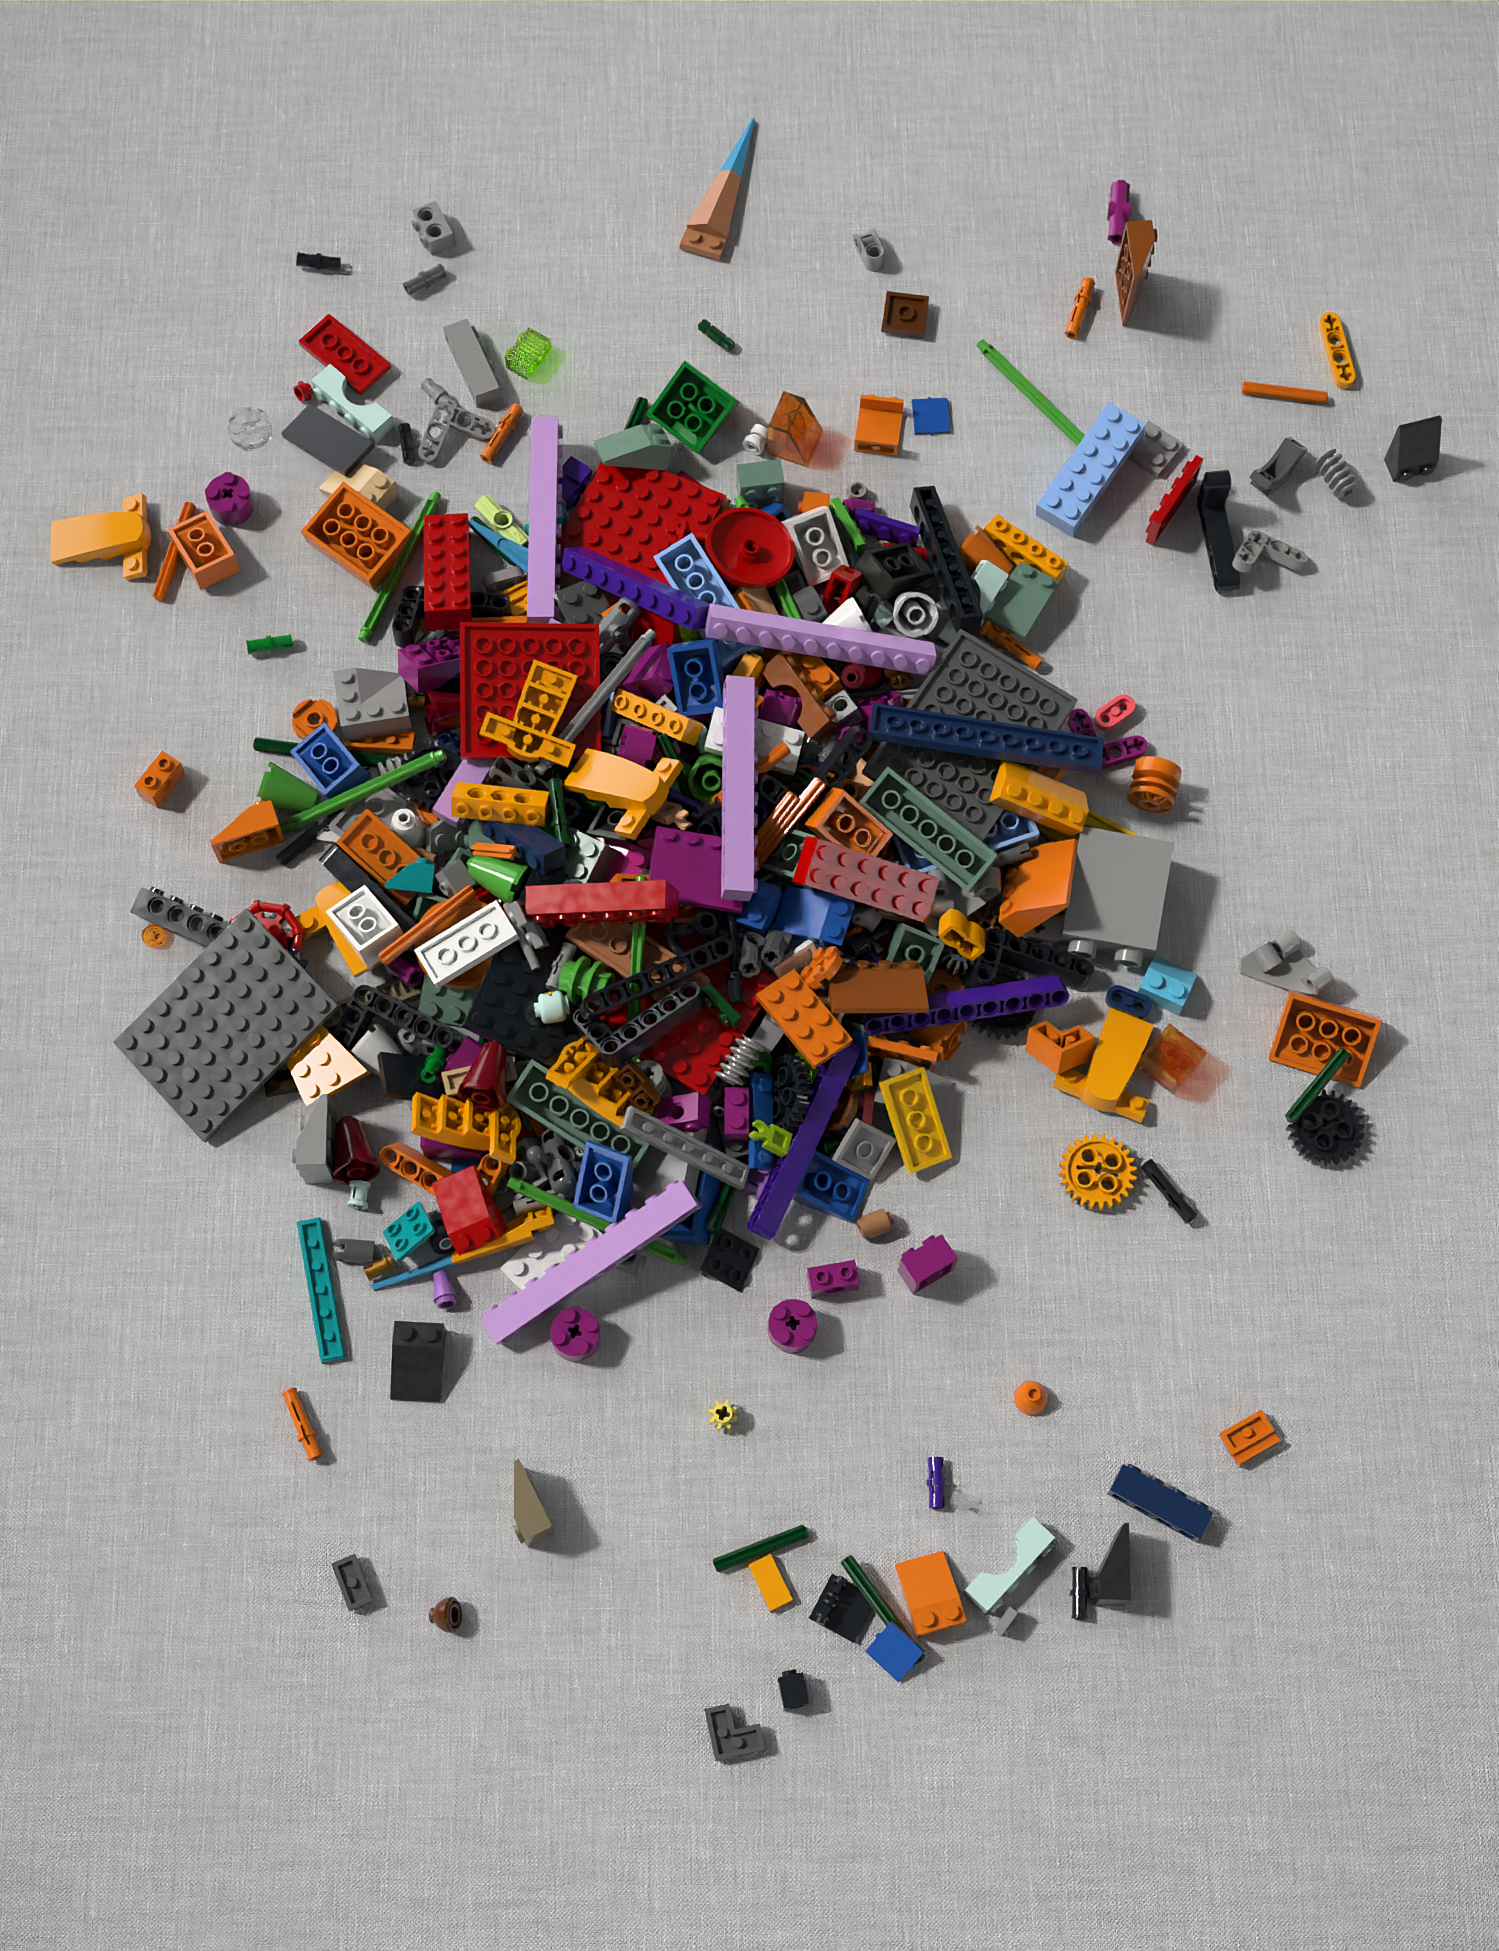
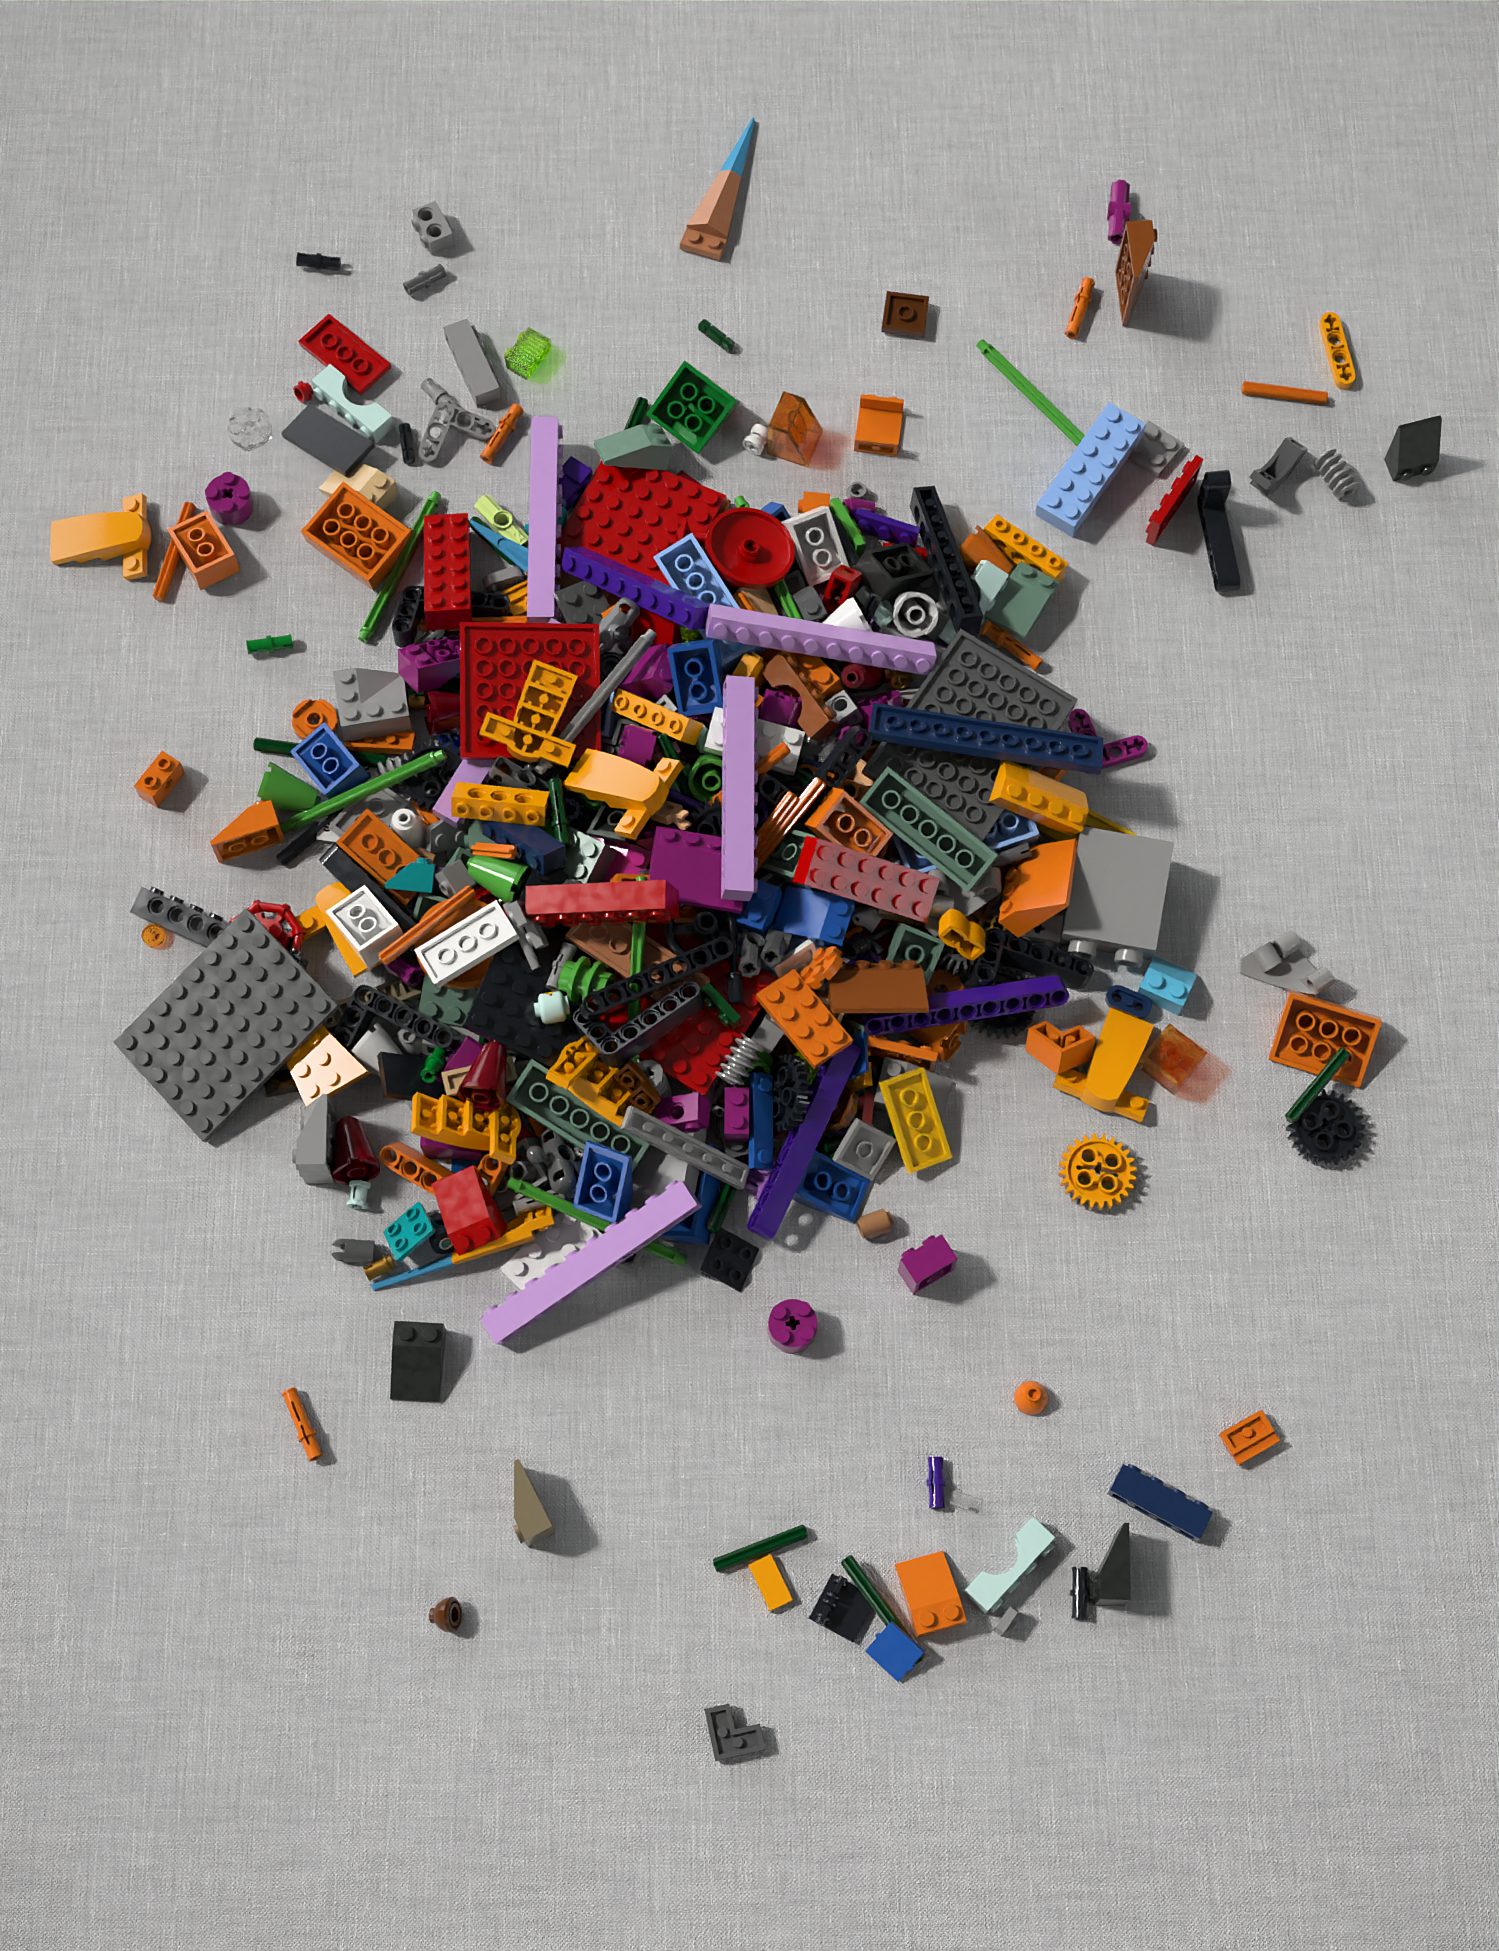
teal tile [296,1217,346,1364] -> none
dark grey plate [331,1554,373,1612] -> none
medium lavender cone [433,1271,458,1309] -> none
magenta brick [550,1307,601,1362] -> none
light yellow gear [708,1400,738,1431] -> none
sand green brick [736,459,785,509] -> none
lime plate [749,1120,793,1157] -> none
black brick [777,1669,809,1711] -> none
magenta brick [806,1260,860,1298] -> none
light grey piece [853,228,884,272] -> none
blue piece [911,397,950,436] -> none
coral plate [1094,694,1135,731] -> none
orange wheel [1127,756,1182,813] -> none
black pin [1140,1159,1198,1224] -> none
light grey beam [1232,530,1308,573] -> none

